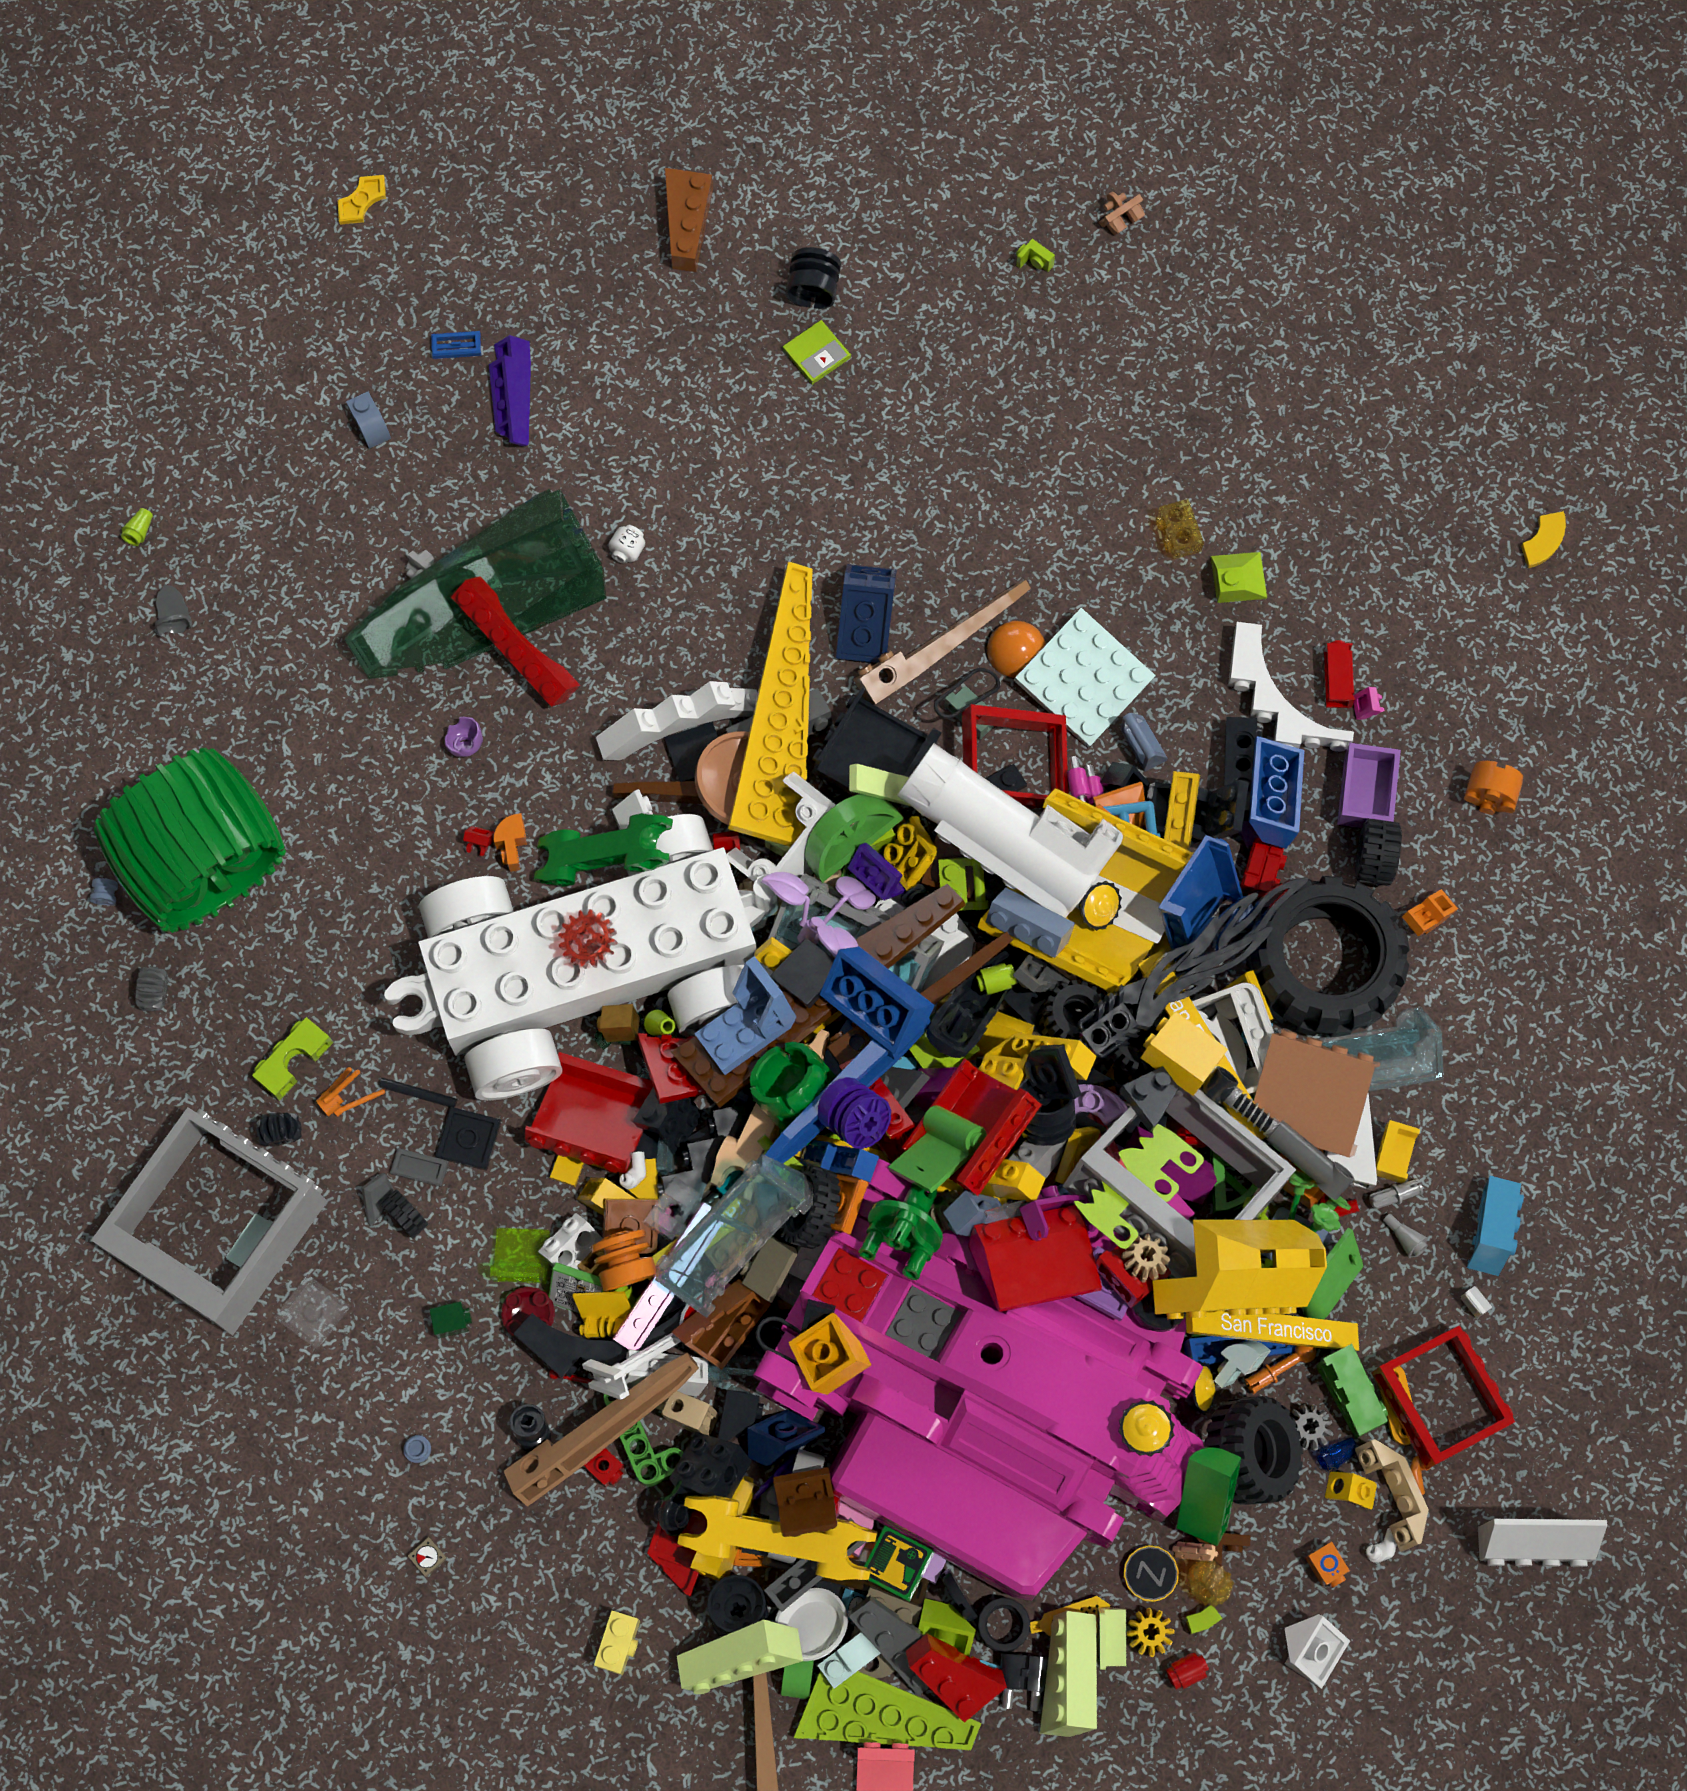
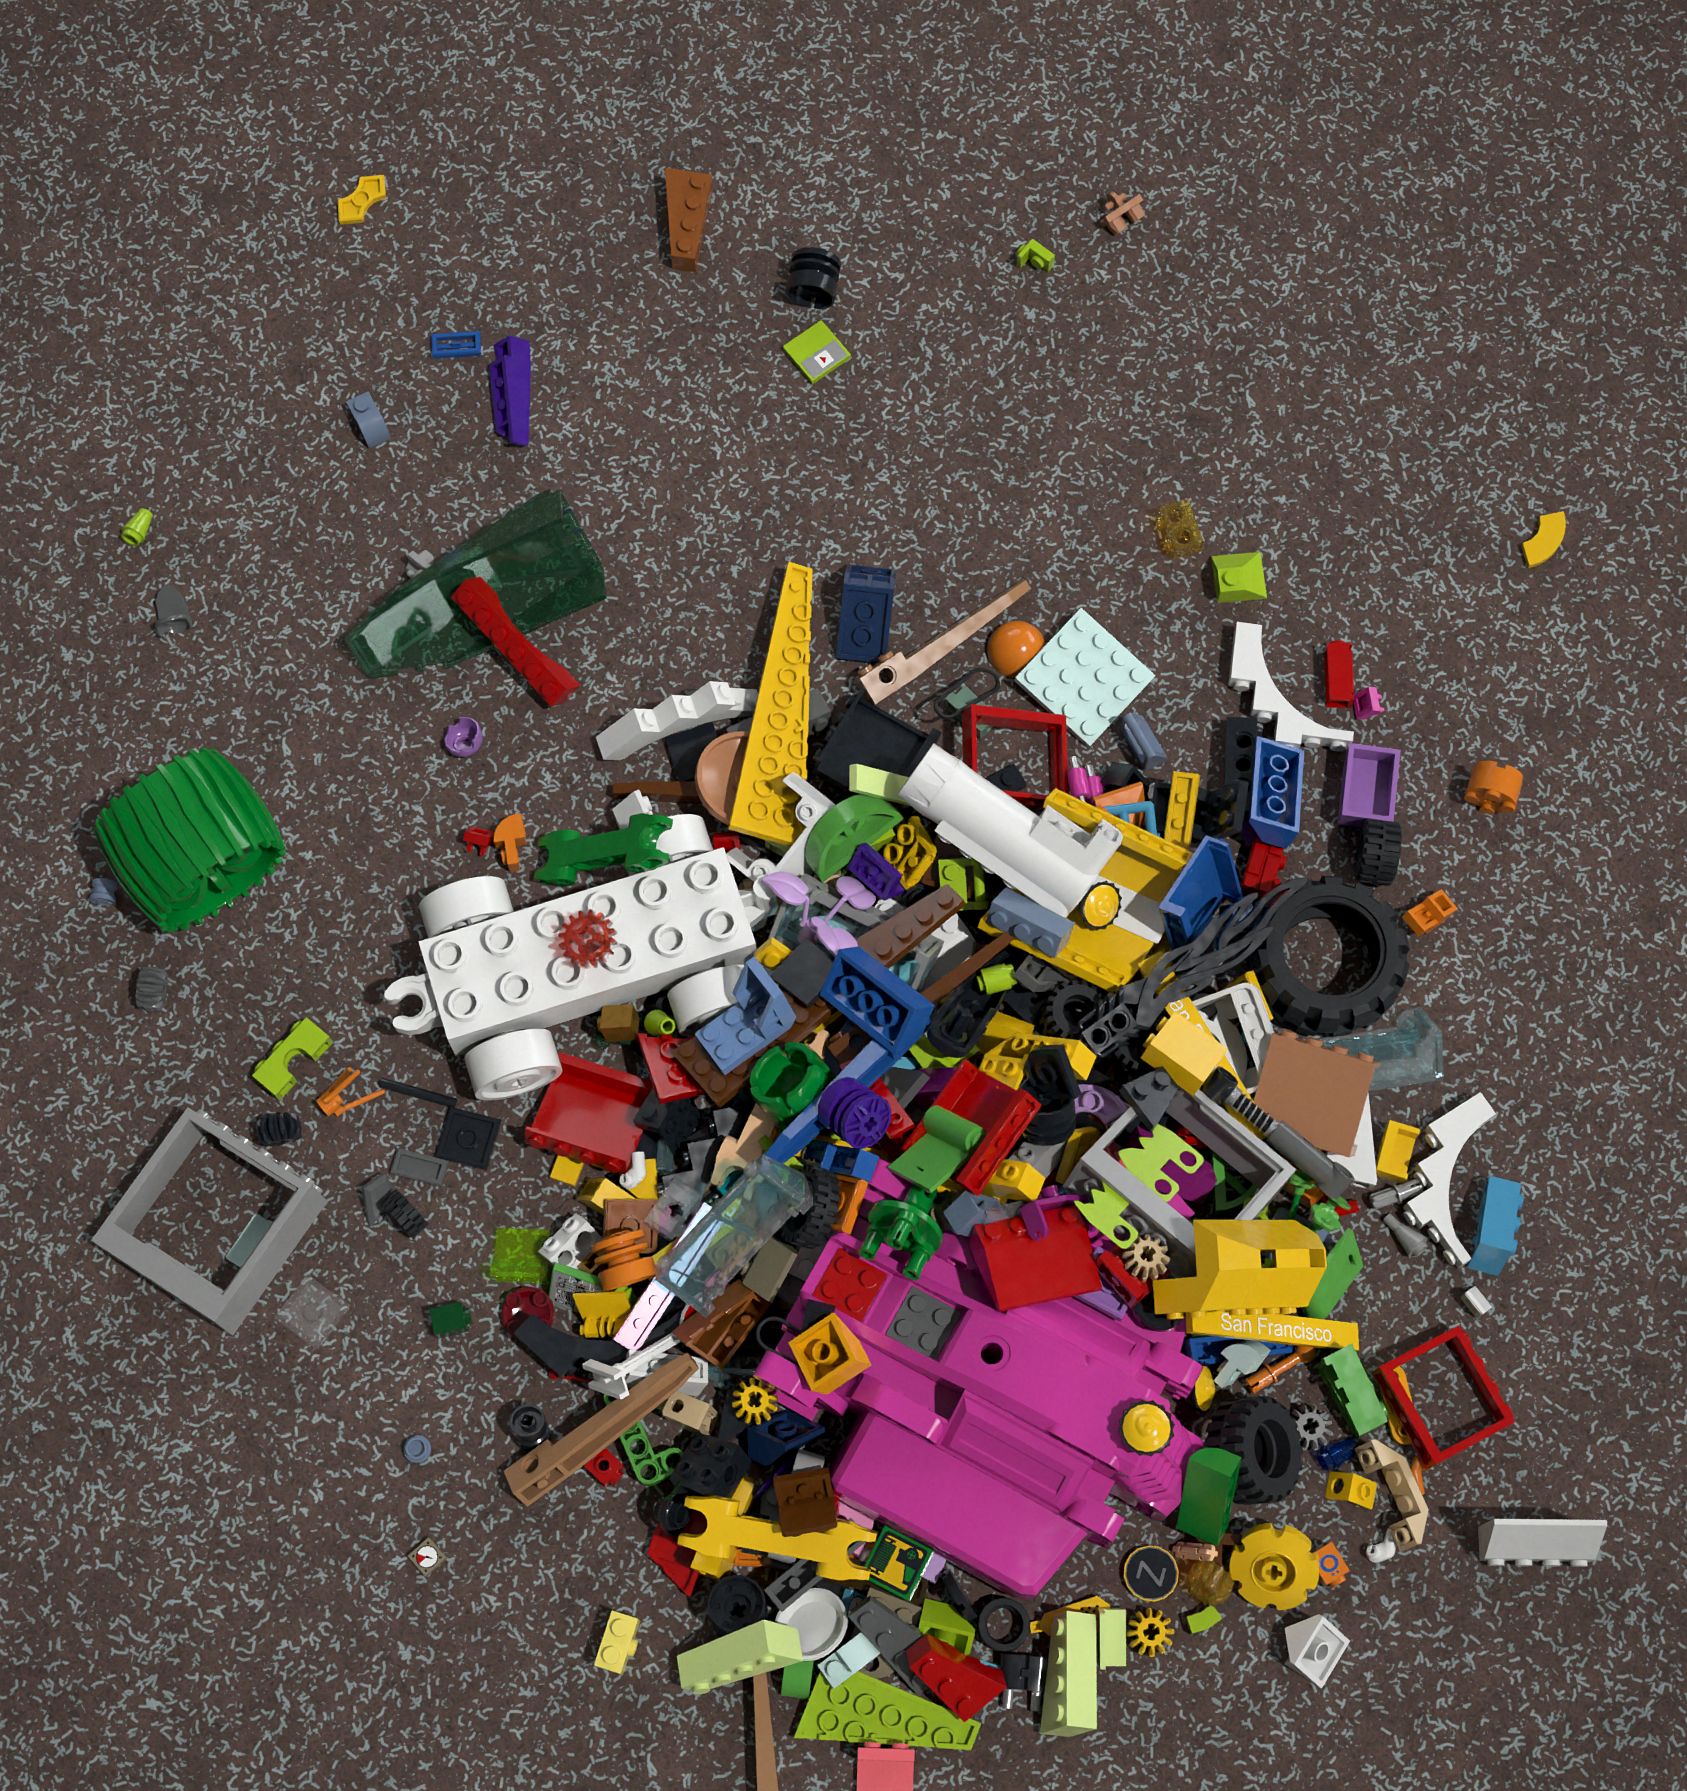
white head [608,525,645,563] -> none
red brick [1165,1652,1209,1690] -> none
none -> yellow gear [732,1378,778,1425]
none -> yellow piece [1230,1523,1320,1610]
none -> white arch [1403,1092,1496,1269]

